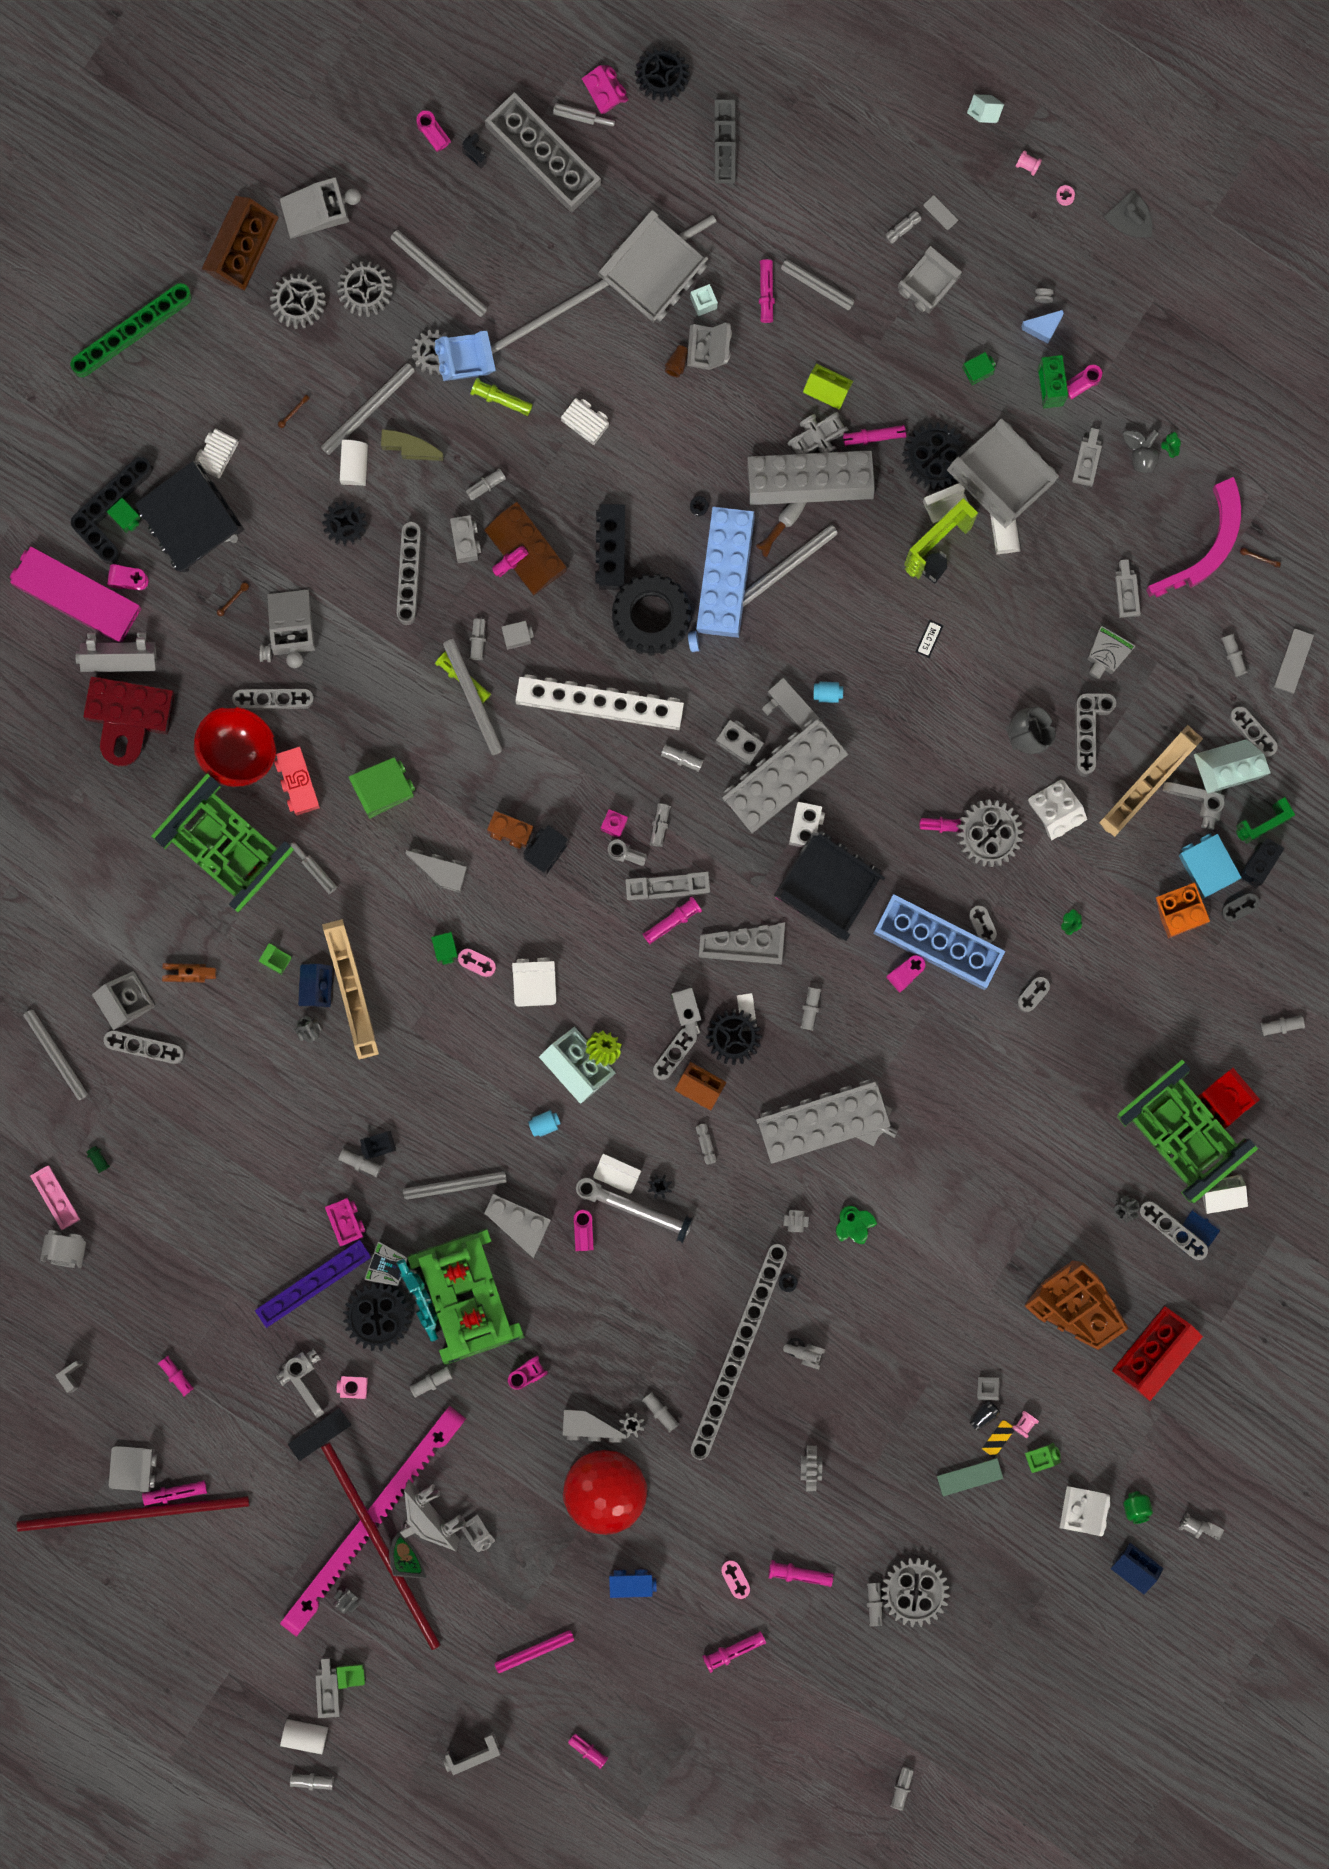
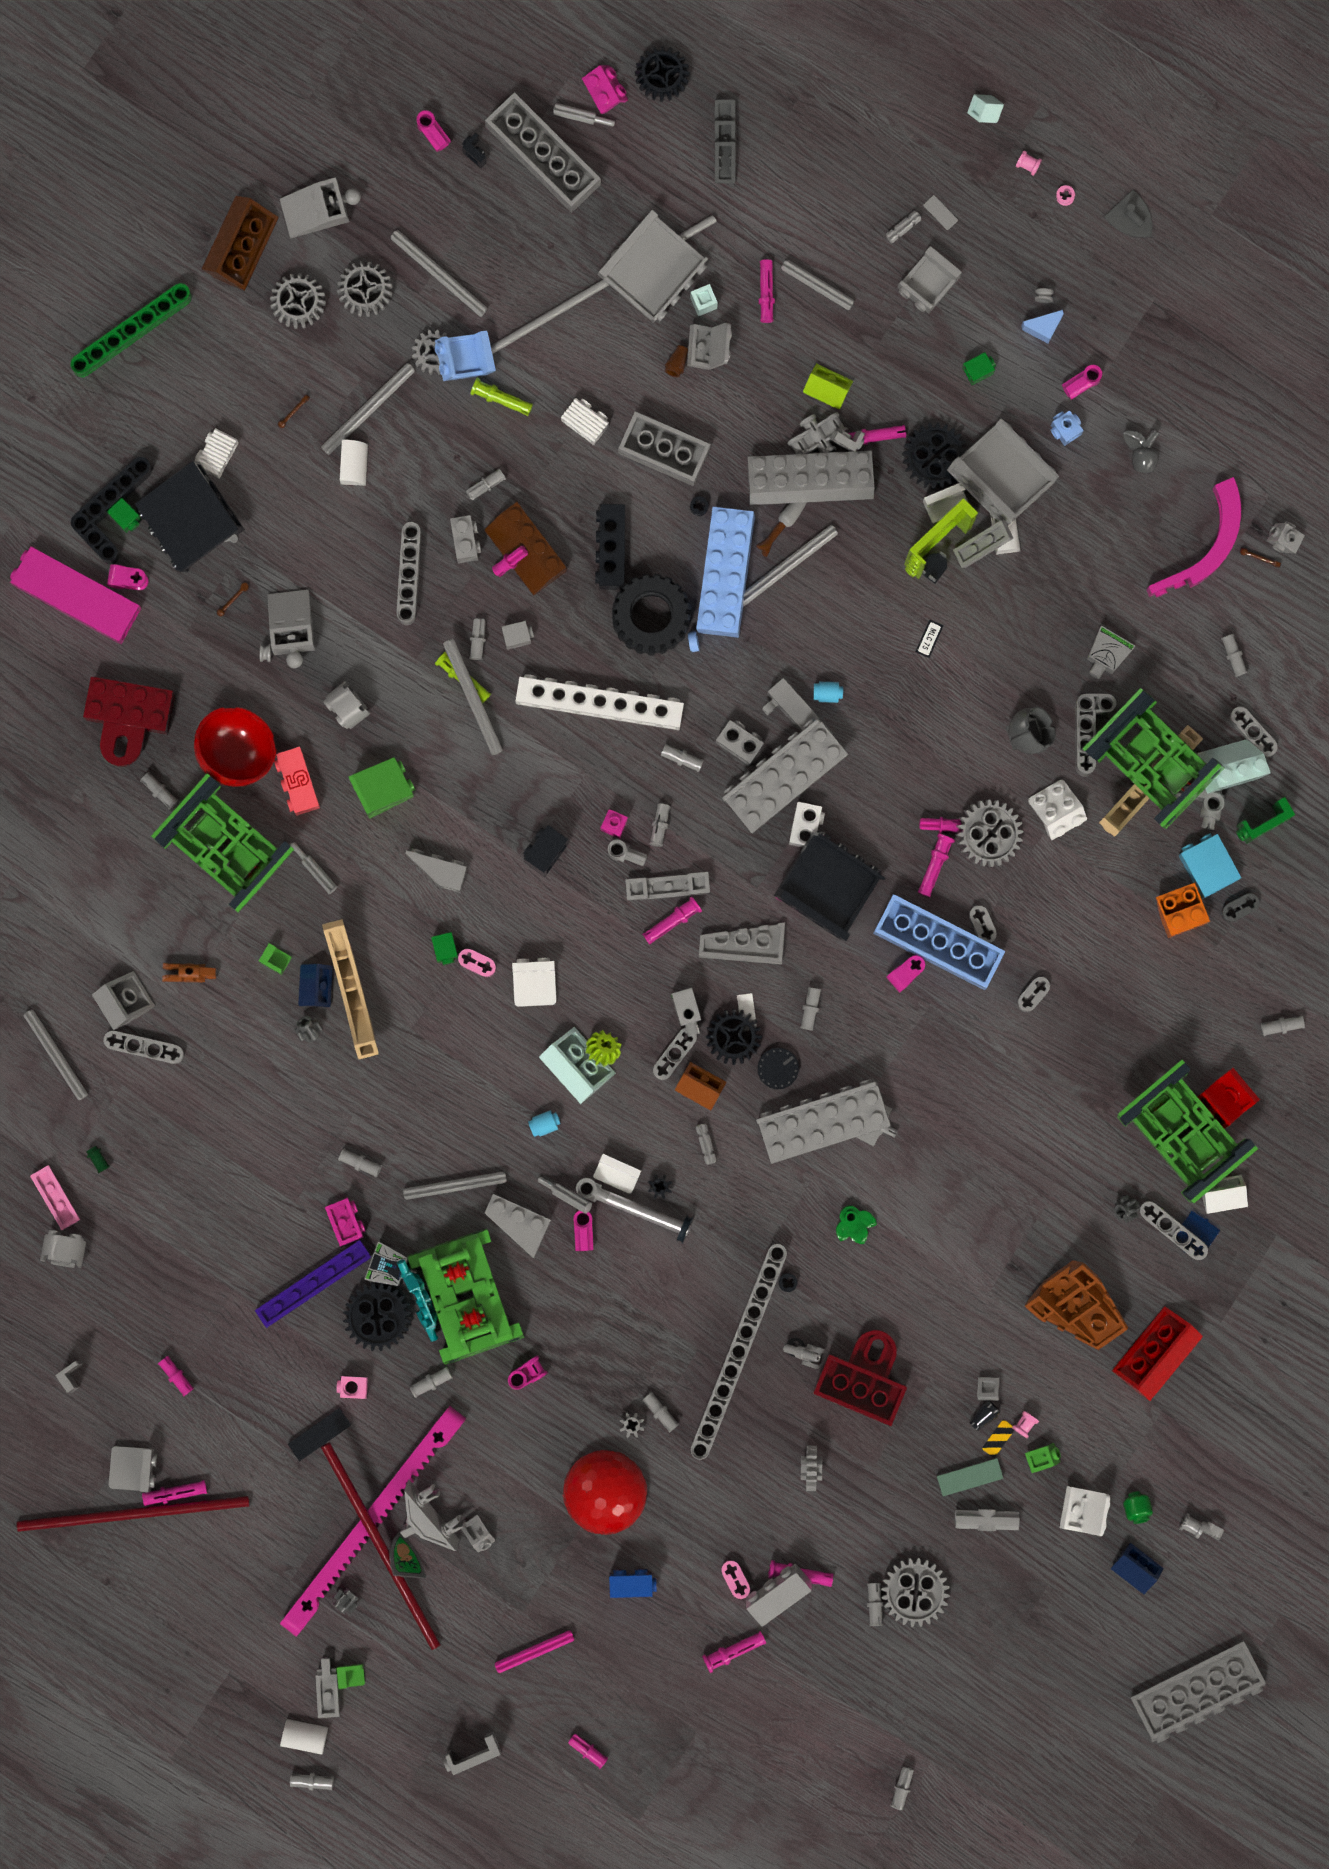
light grey brick [76,632,157,672] -> none
light grey beam [232,689,314,710] -> none
light grey piece [275,1348,324,1418] -> none
black gear [322,500,367,546] -> none
black bracket [360,1131,397,1159] -> none
olive slope [381,429,444,461] -> none
dark orange brick [487,811,534,849] -> none
light grey slope [563,1410,626,1443] -> none
light grey gear [783,1210,809,1232] -> none
green window [1037,355,1068,409] -> none
green plant [1061,909,1082,935] -> none
light grey hinge [1072,428,1102,487] -> none
light grey hinge [1115,559,1141,618] -> none
green plant [1161,432,1181,458] -> none
black panel [1240,838,1285,889] -> none
light grey tile [1274,628,1314,694] -> none
none -> light grey pin [140,772,179,810]
none -> light grey brick [323,681,371,729]
none -> light grey axle [538,1177,592,1214]
none -> light grey brick [618,412,711,486]
none -> light grey brick [746,1563,812,1627]
none -> black tile [757,1048,799,1089]
none -> dark red brick [812,1330,907,1426]
none -> light grey bracket [829,430,865,452]
none -> dark pink pin [918,833,955,897]
none -> light grey plate [953,520,1014,568]
none -> light grey piece [955,1509,1020,1531]
none -> light blue brick [1050,411,1083,446]
none -> bright green container [1083,688,1225,829]
none -> light grey bracket [1131,1641,1266,1743]
none -> light grey brick [1267,521,1305,554]

